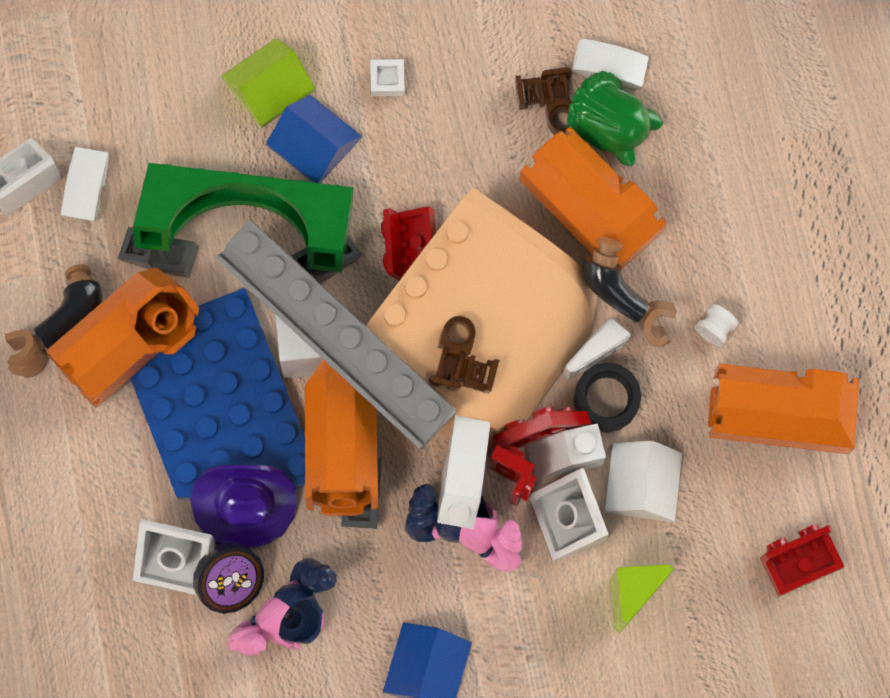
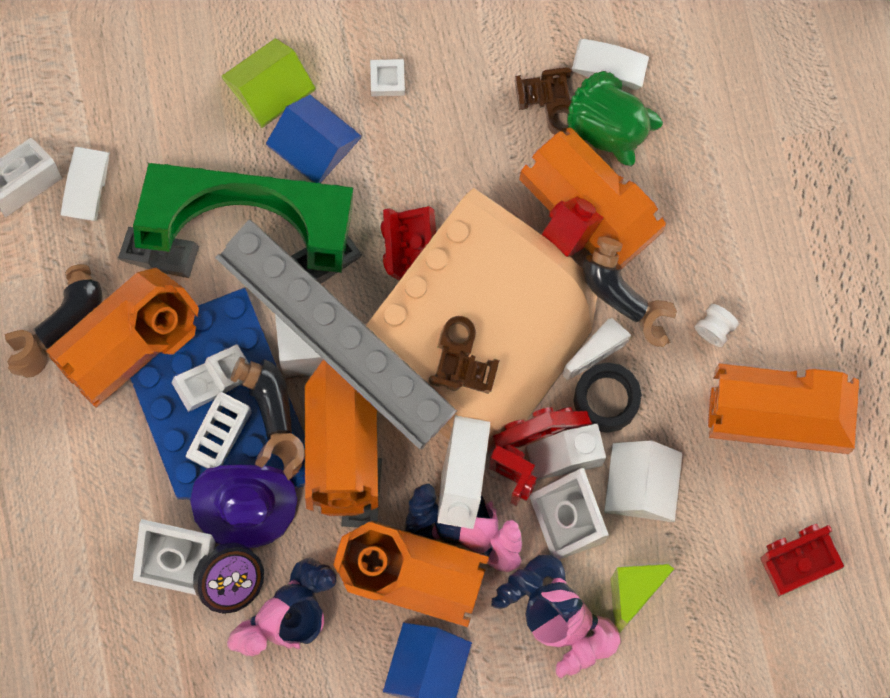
none -> white slope [171,345,249,412]
none -> white slope [186,391,252,469]
none -> piece [230,357,305,481]
none -> orange brick [333,521,489,627]
none -> hair [491,555,621,679]
none -> red brick [542,196,604,257]

